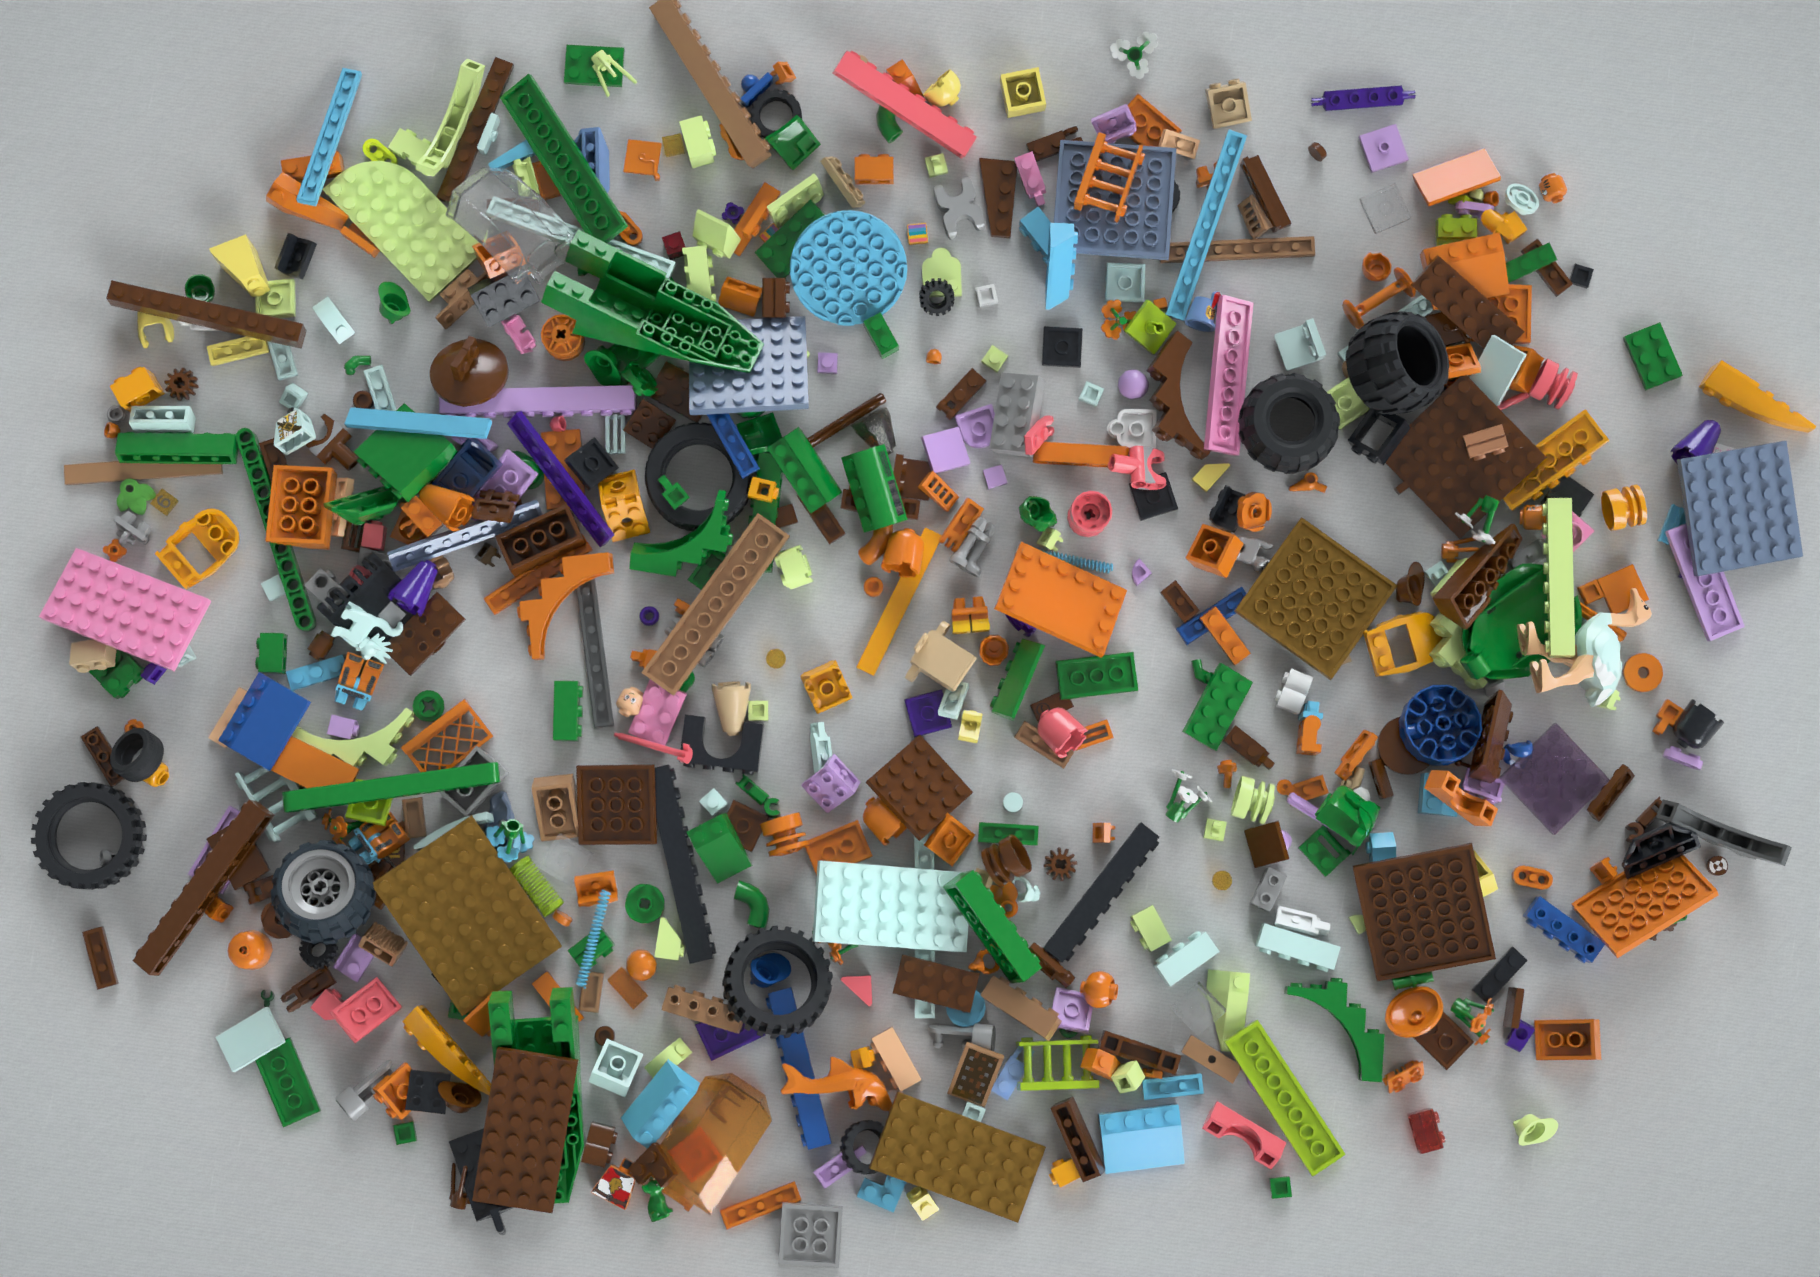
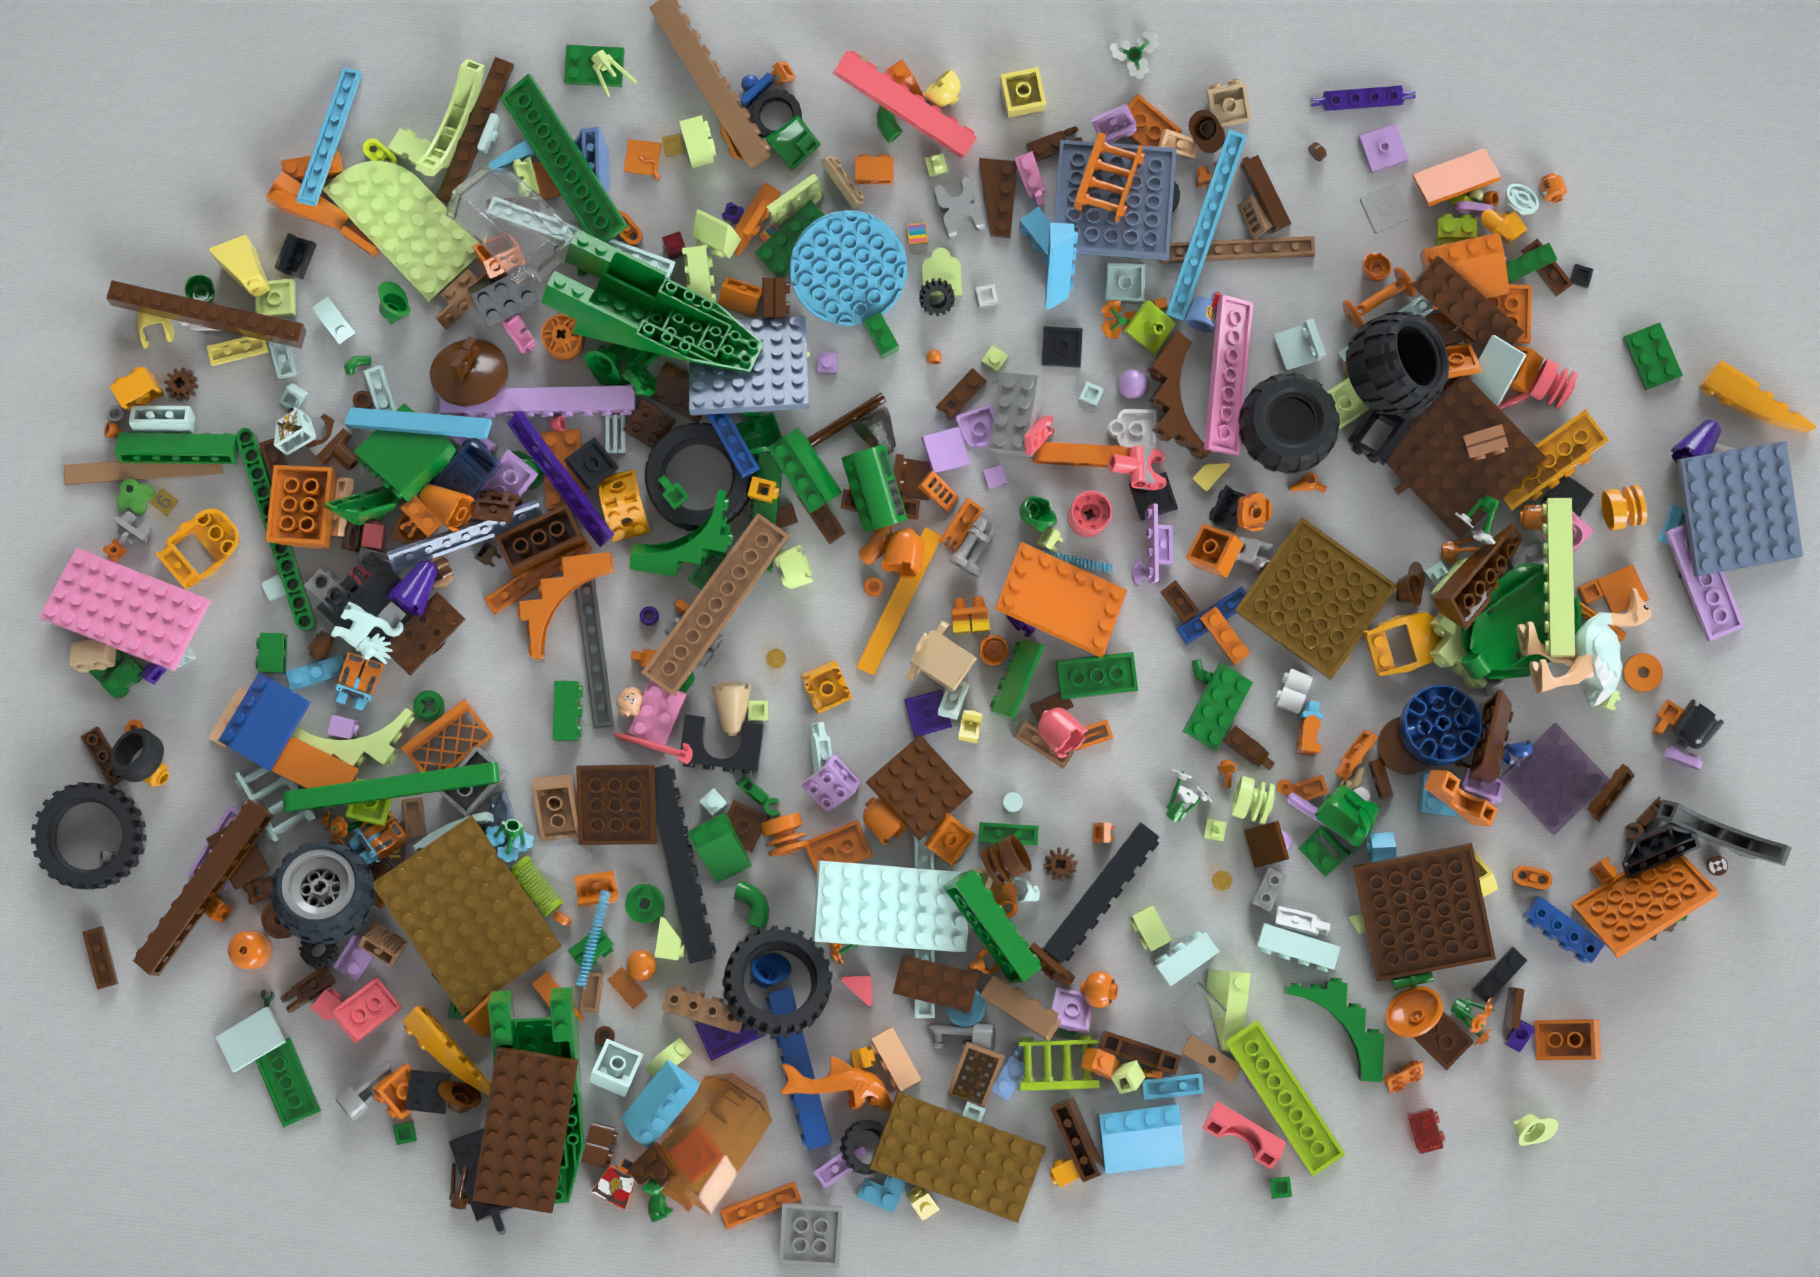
none -> lavender bracket [1145,504,1173,584]
none -> reddish brown piece [1189,110,1225,153]

